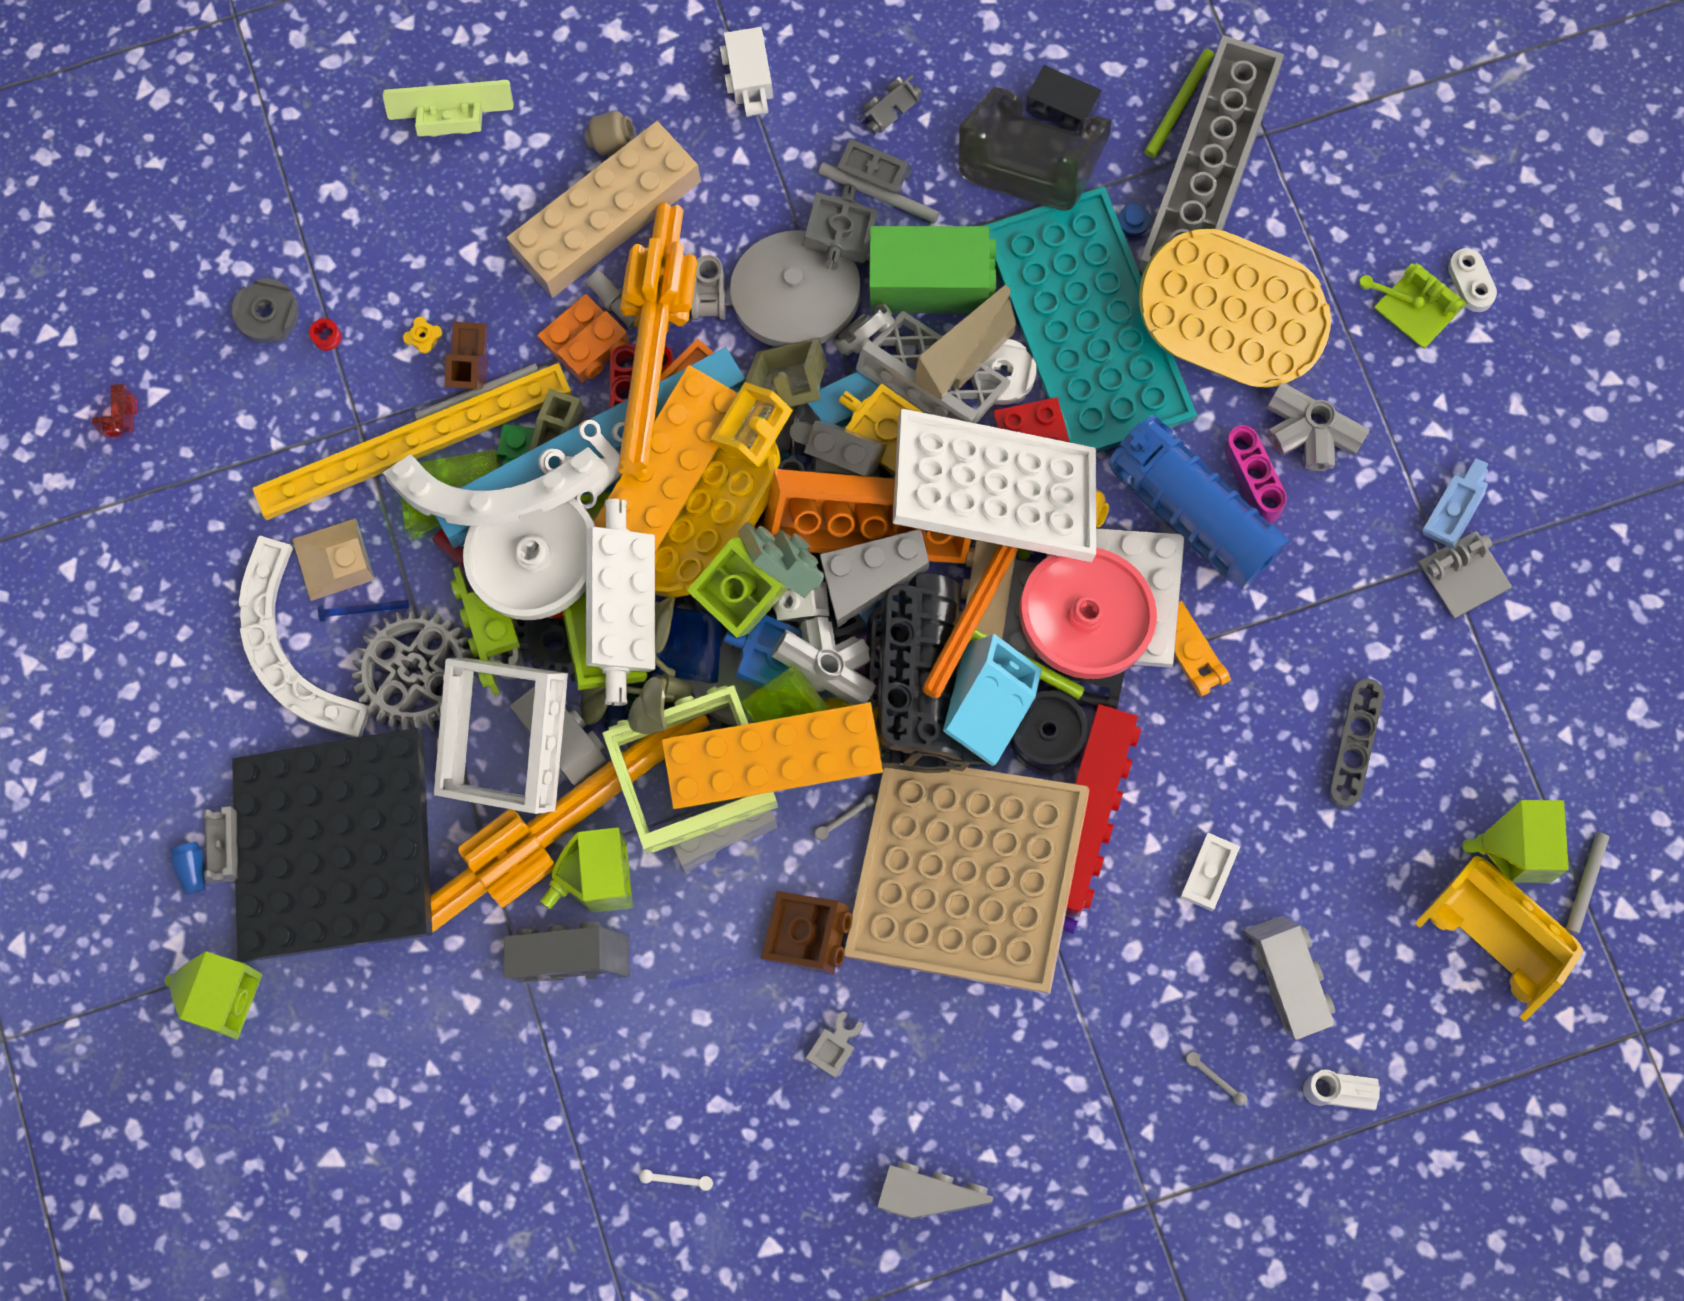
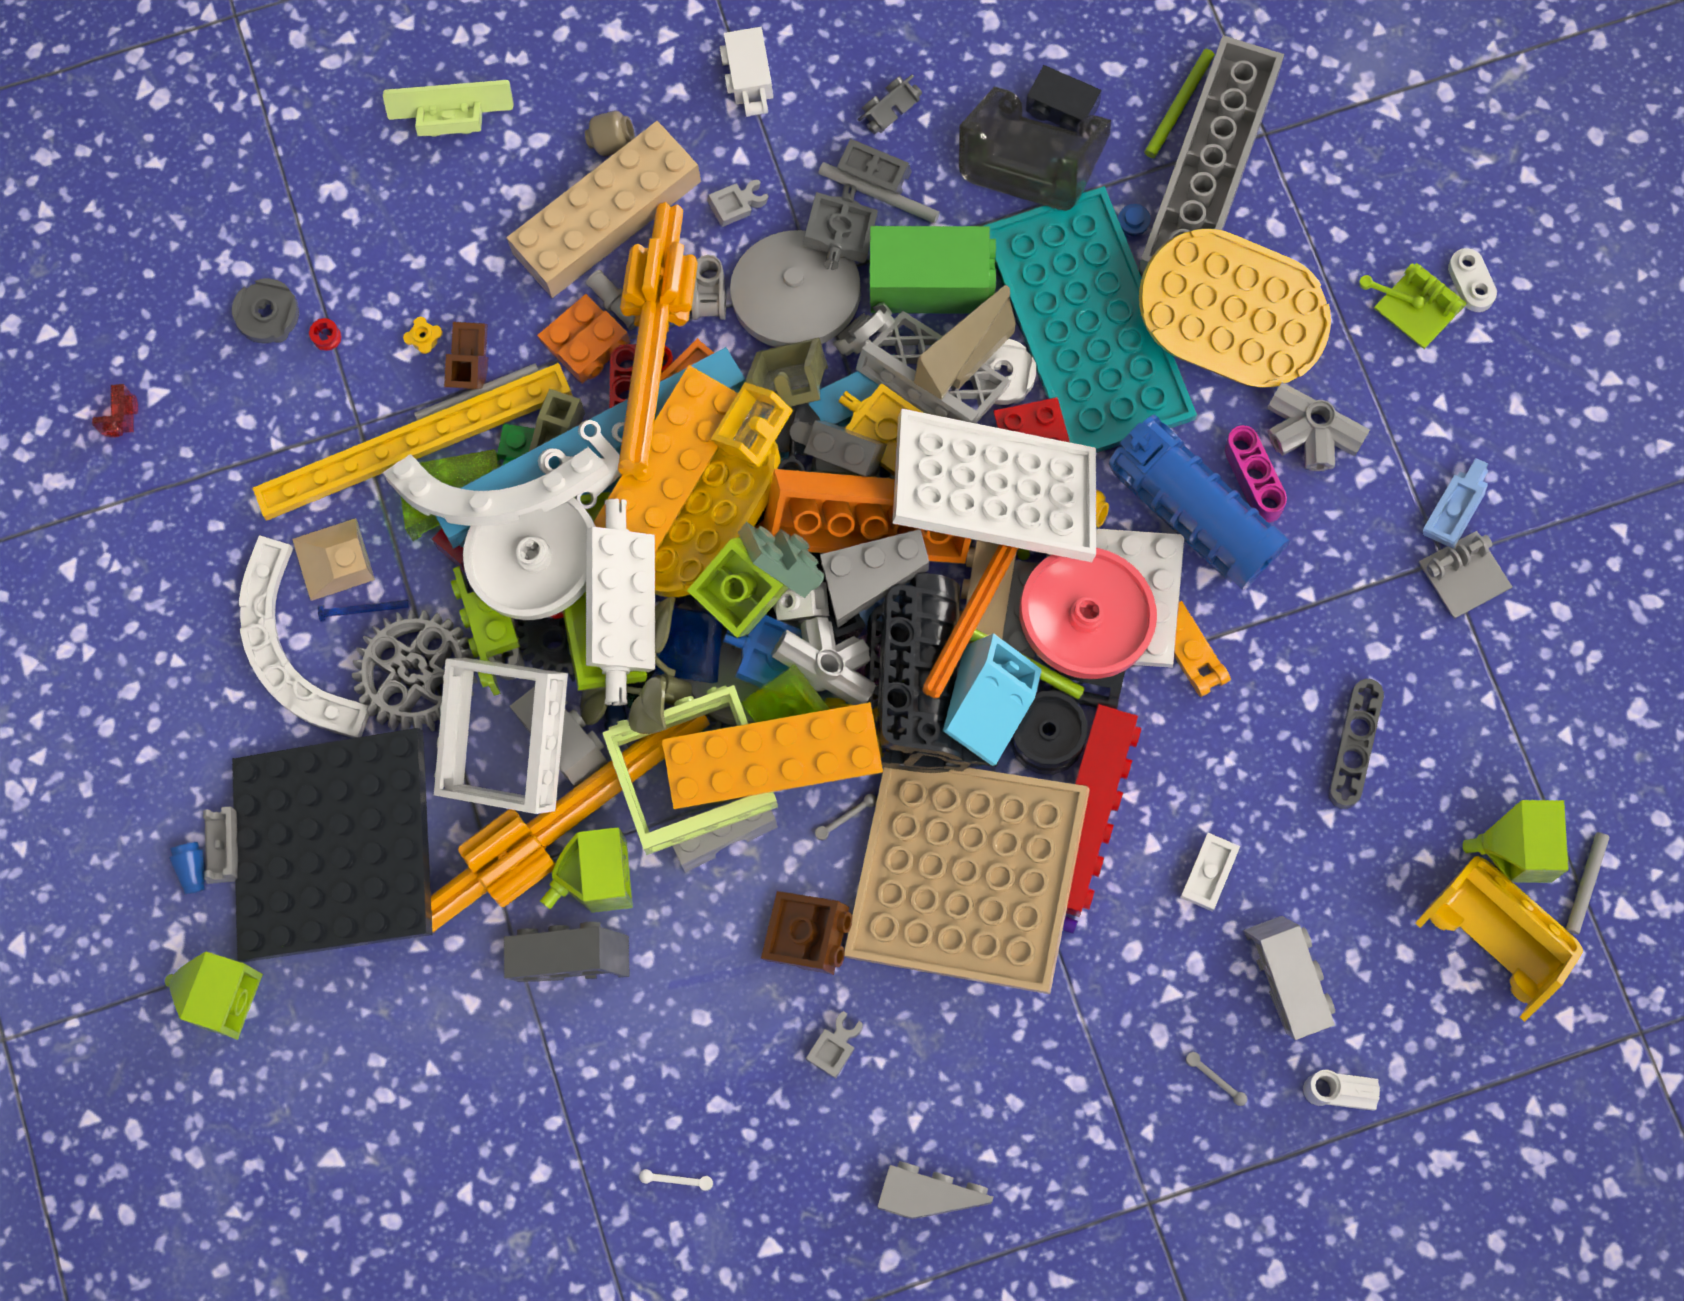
none -> light grey plate [707,180,769,227]

